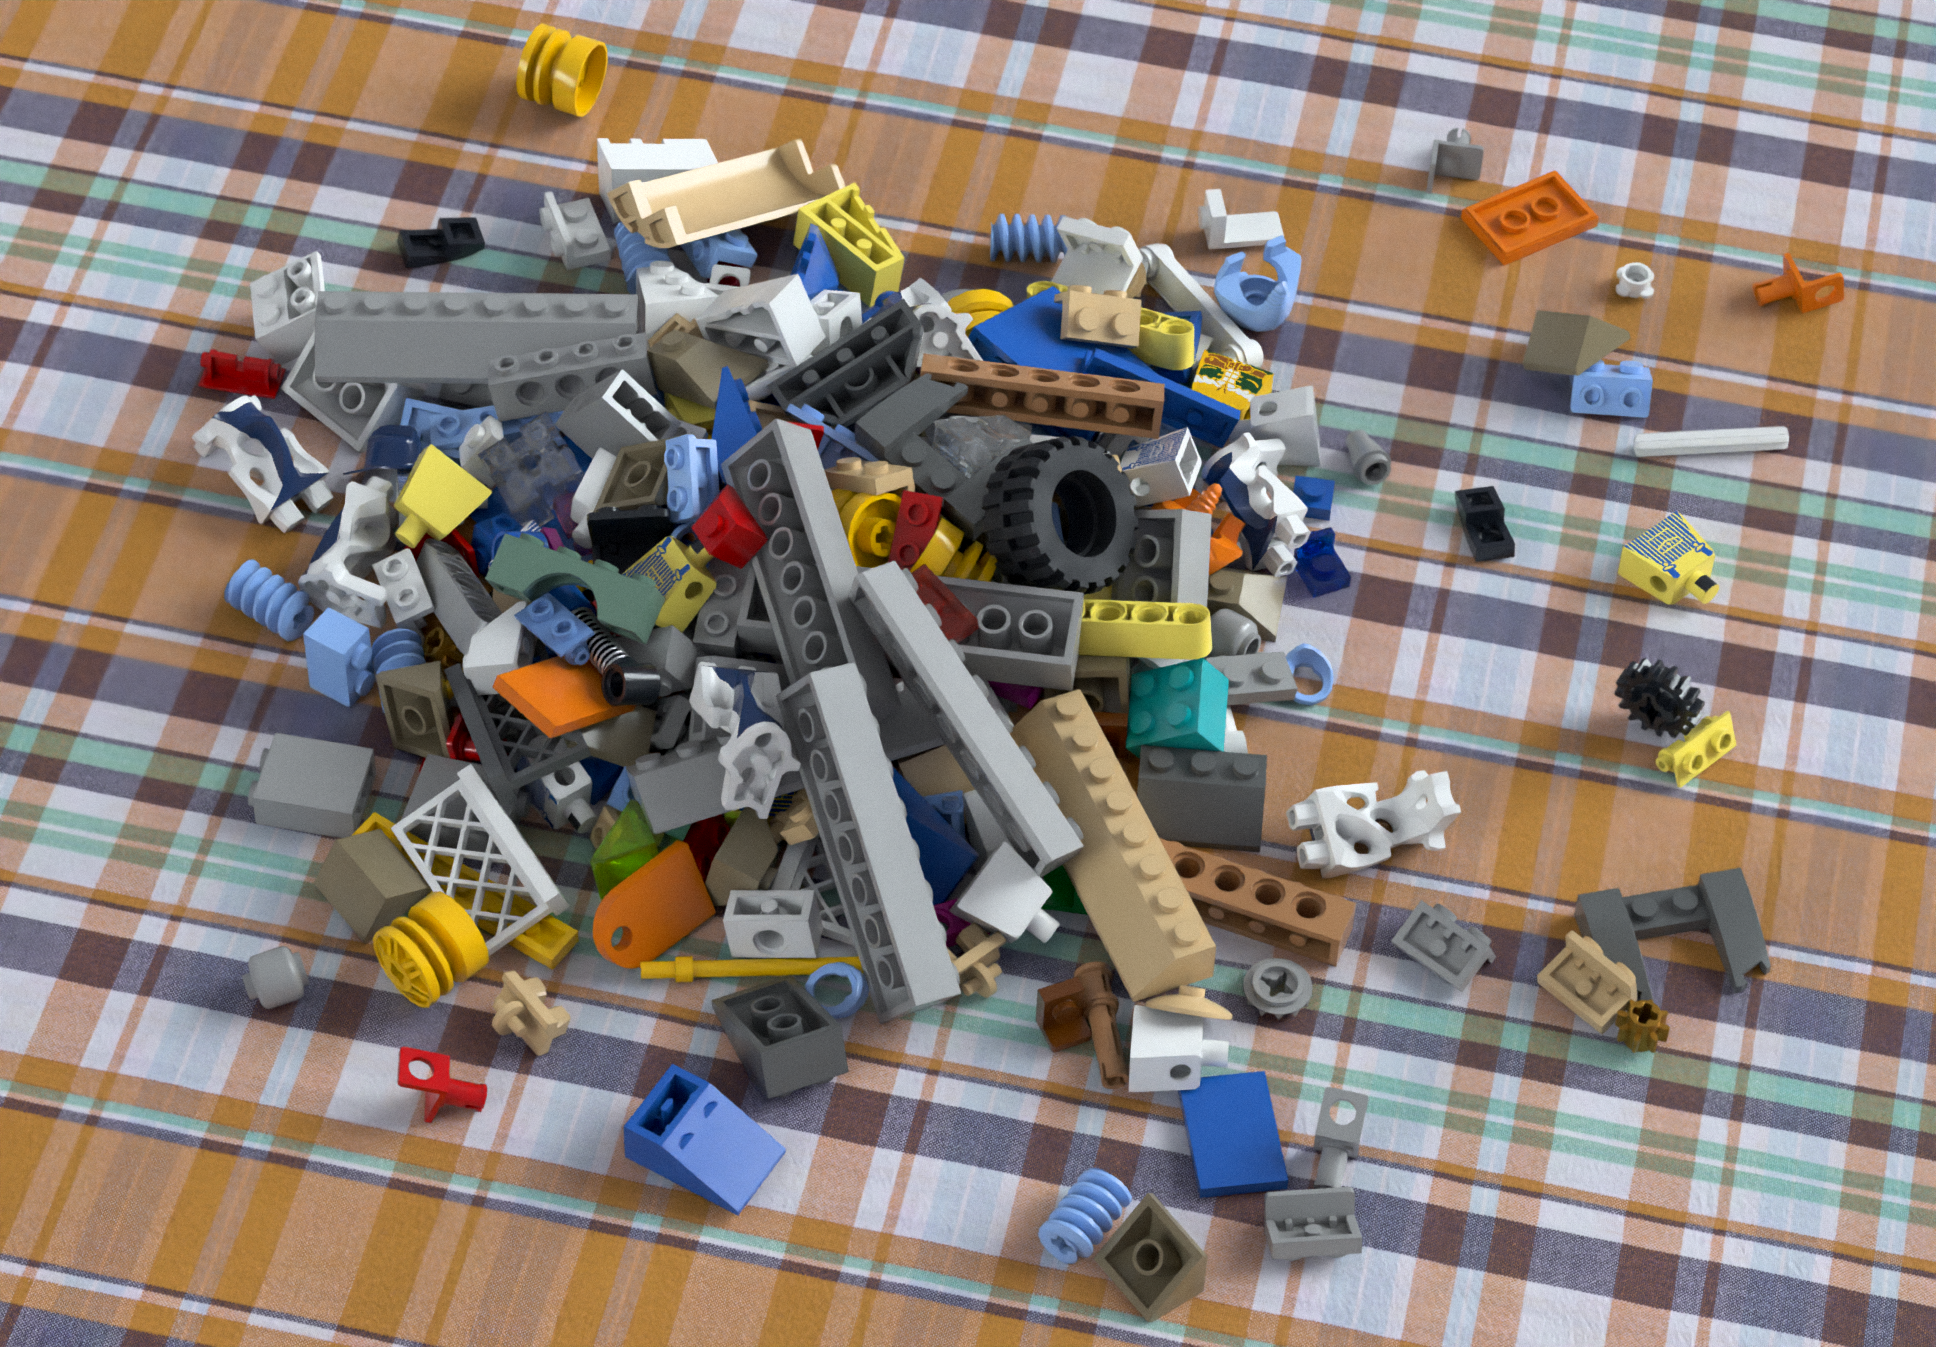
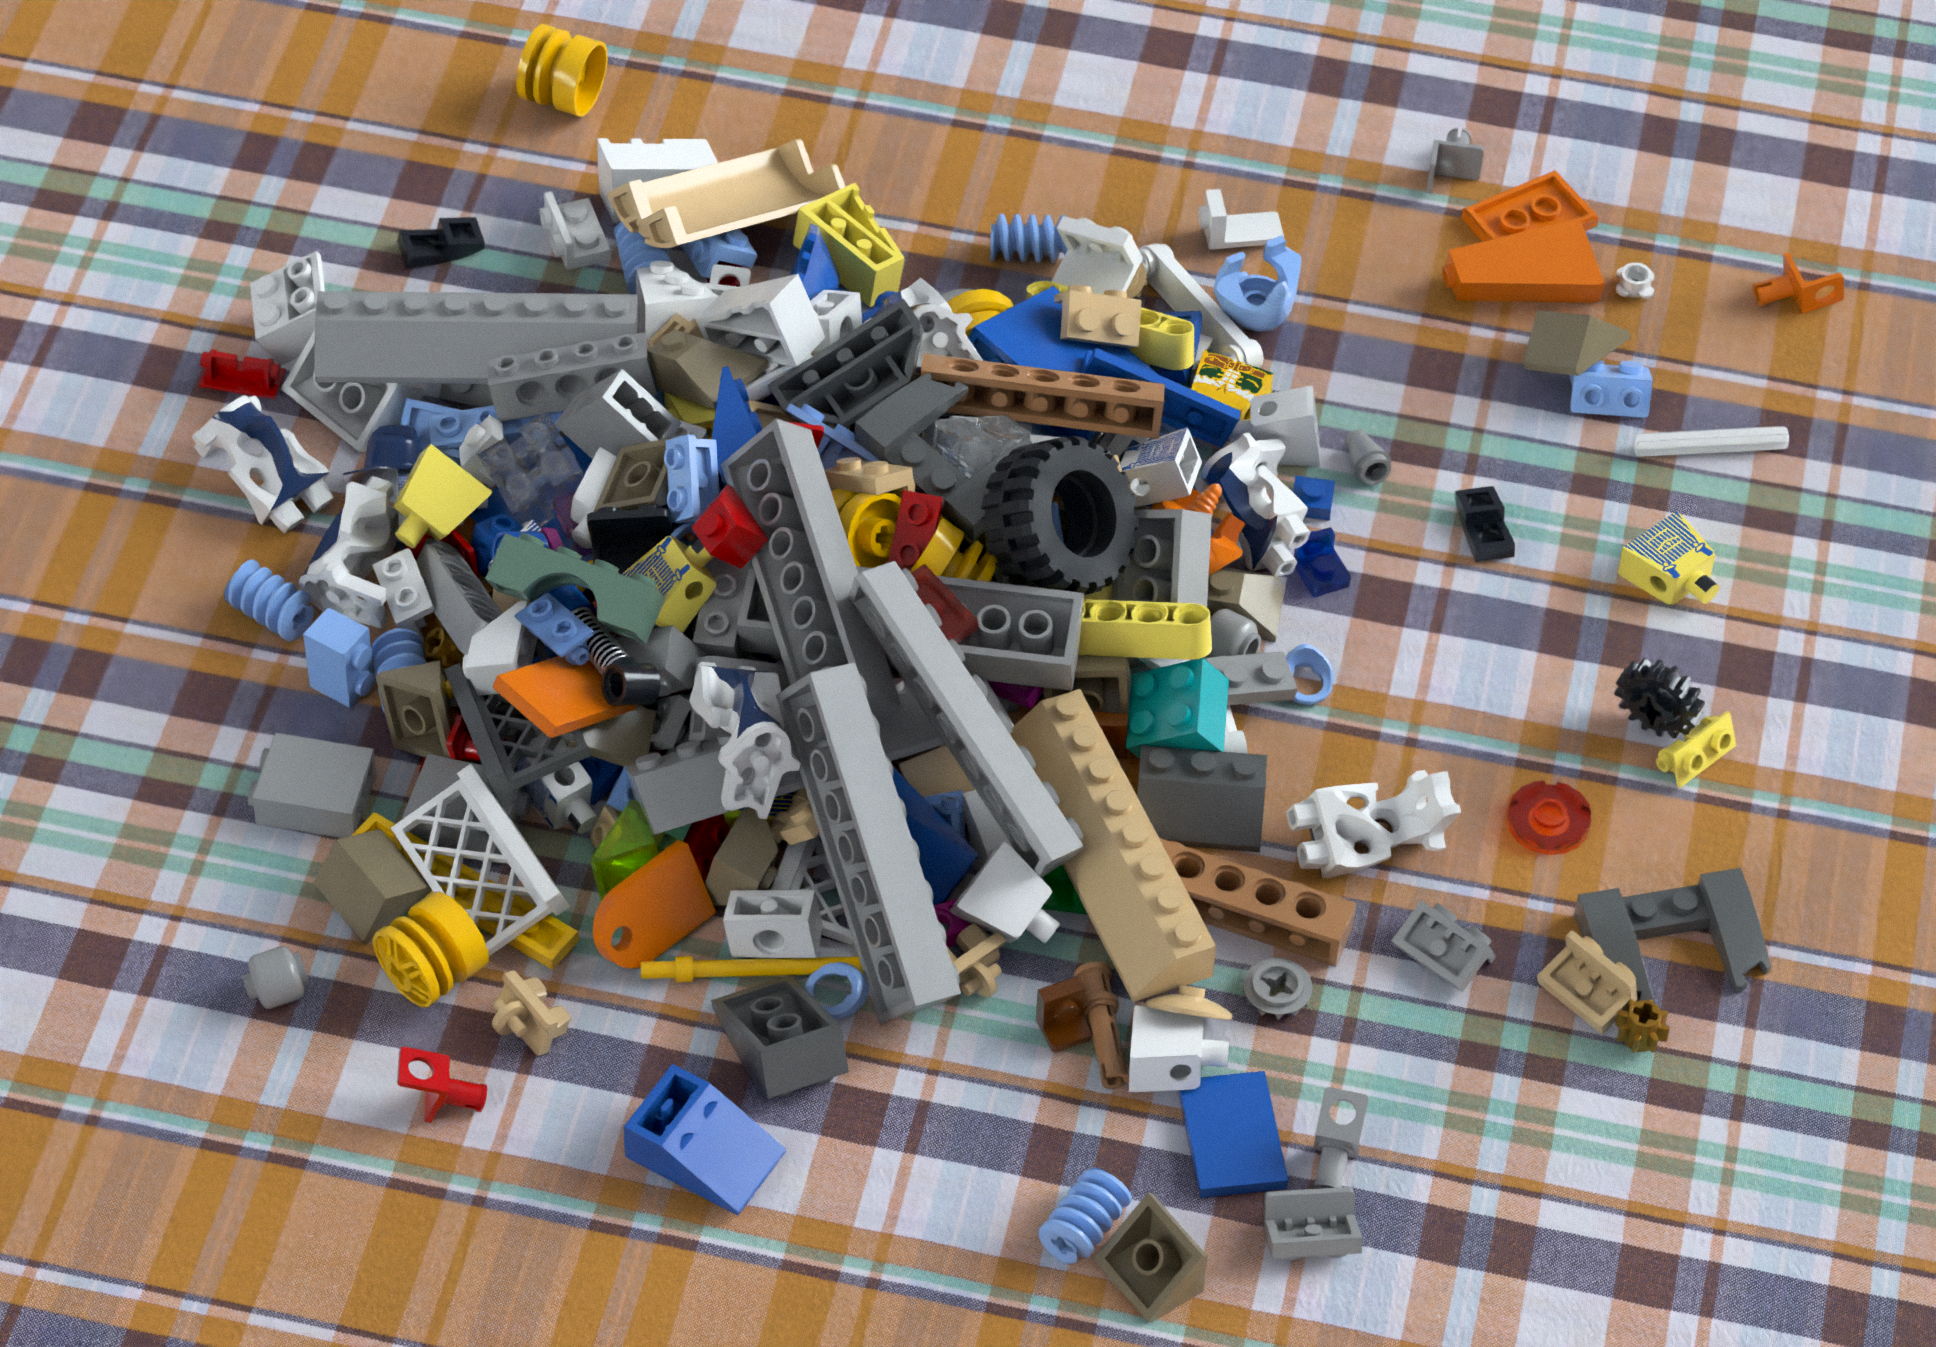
none -> orange slope [1442,217,1605,303]
none -> clear red tile [1507,781,1591,855]

